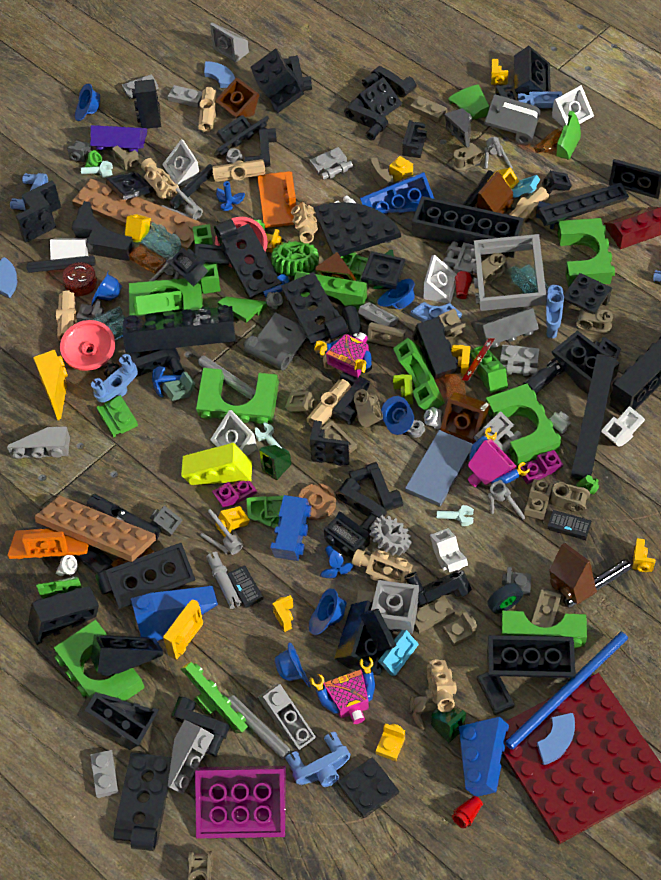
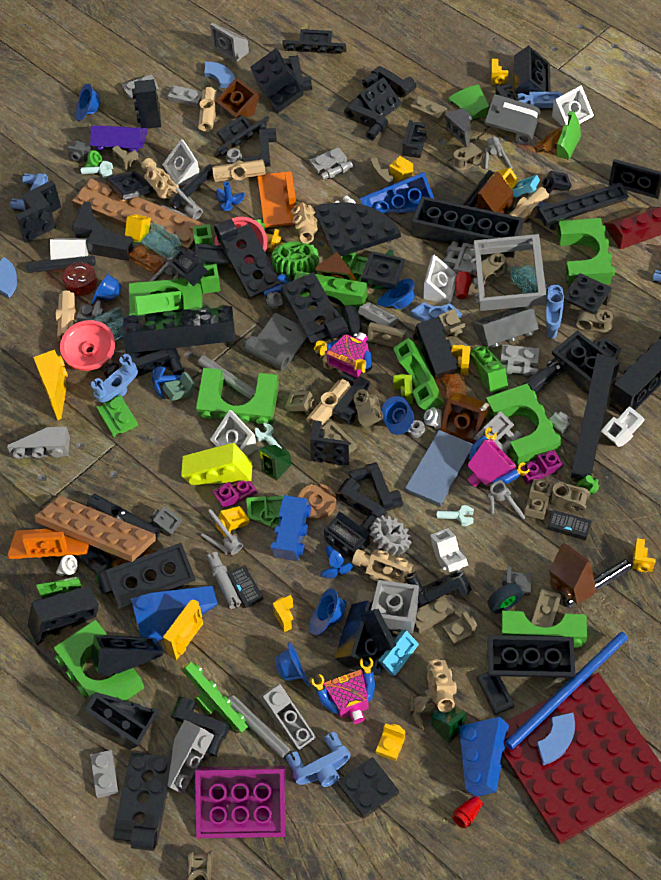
bright green slope [218,297,268,323] -> none
red sticker [462,338,496,381] -> none
none -> black bracket [282,29,347,54]

